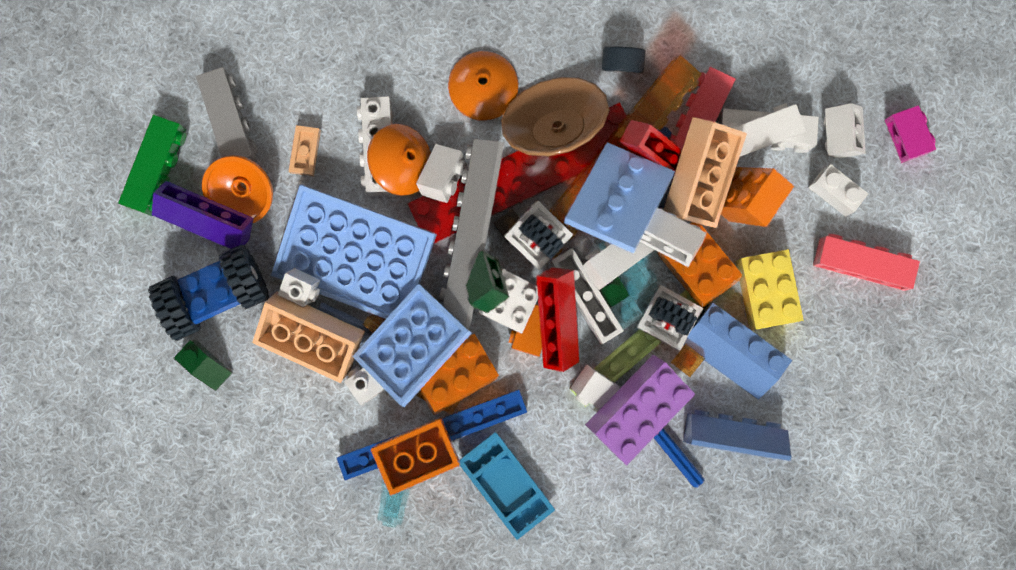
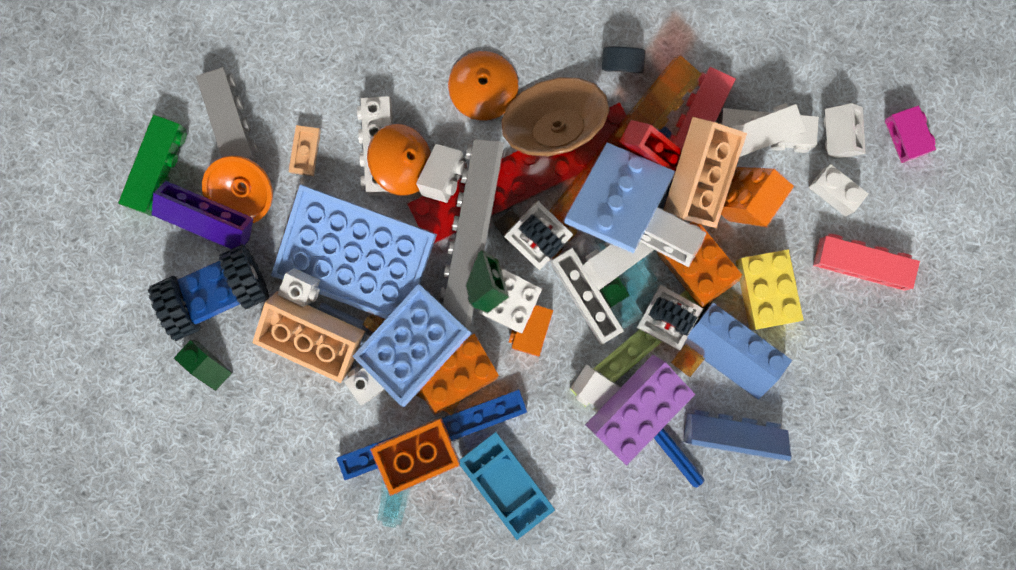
red brick [536,267,580,372] -> none

